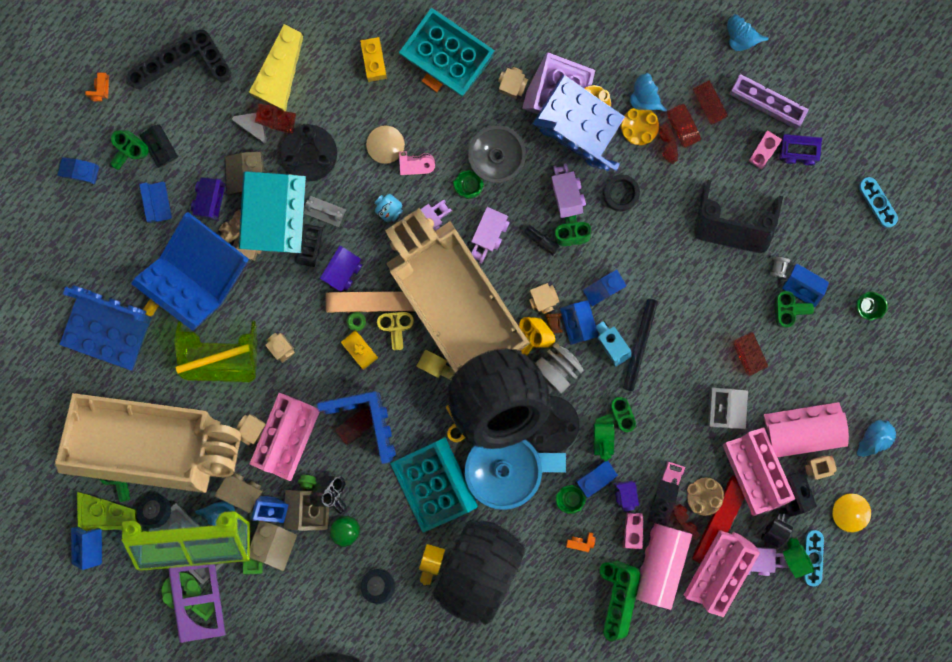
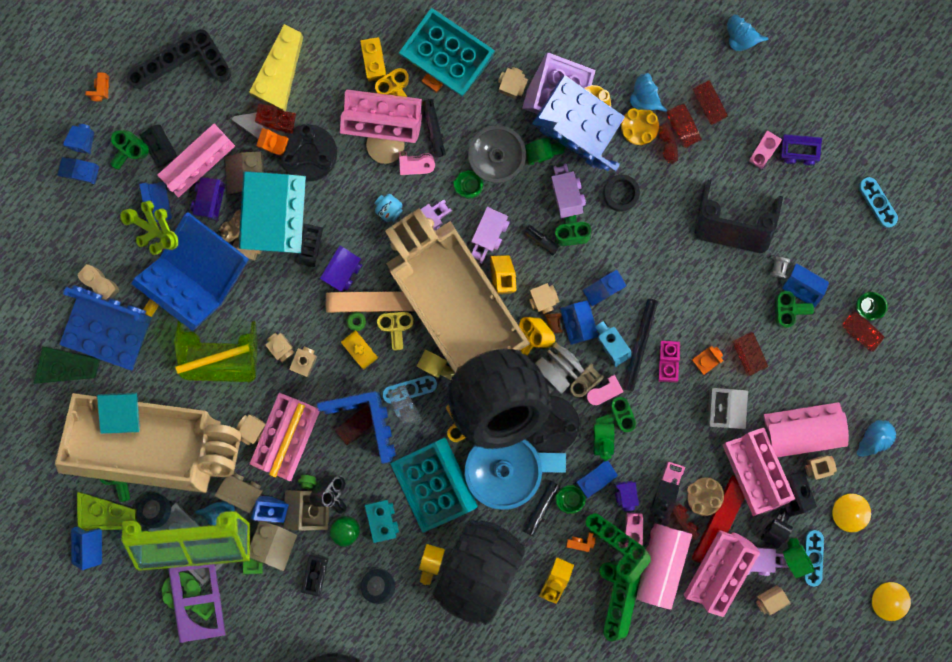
light grey hinge [304,196,346,227] -> none
lavender brick [729,74,809,129] -> none
none -> dark green wing [34,346,100,384]
none -> blue slope [63,124,95,154]
none -> tan brick [77,264,119,301]
none -> teal tile [97,393,140,434]
none -> lime plant [120,200,178,255]
none -> bright pink brick [158,123,235,198]
none -> orange bracket [256,128,288,156]
none -> yellow bar [269,403,305,477]
none -> tan brick [289,347,317,377]
none -> black brick [301,554,329,597]
none -> bright pink brick [340,90,422,143]
none -> teal brick [365,499,399,543]
none -> yellow beam [375,68,409,97]
none -> medium azure beam [383,376,437,403]
none -> clear slope [387,385,421,427]
none -> black pin [422,99,446,158]
none -> yellow slope [490,255,516,294]
none -> black pin [523,480,561,537]
none -> green beam [525,138,565,165]
none -> yellow slope [539,557,574,604]
none -> dark tan piece [569,363,605,398]
none -> green beam [586,513,651,583]
none -> bright pink leg [587,375,623,405]
none -> dark pink slope [658,341,680,383]
none -> orange bracket [692,346,723,375]
none -> tan brick [755,585,790,616]
none -> clear red slope [842,311,885,352]
none -> yellow dish [872,582,910,621]

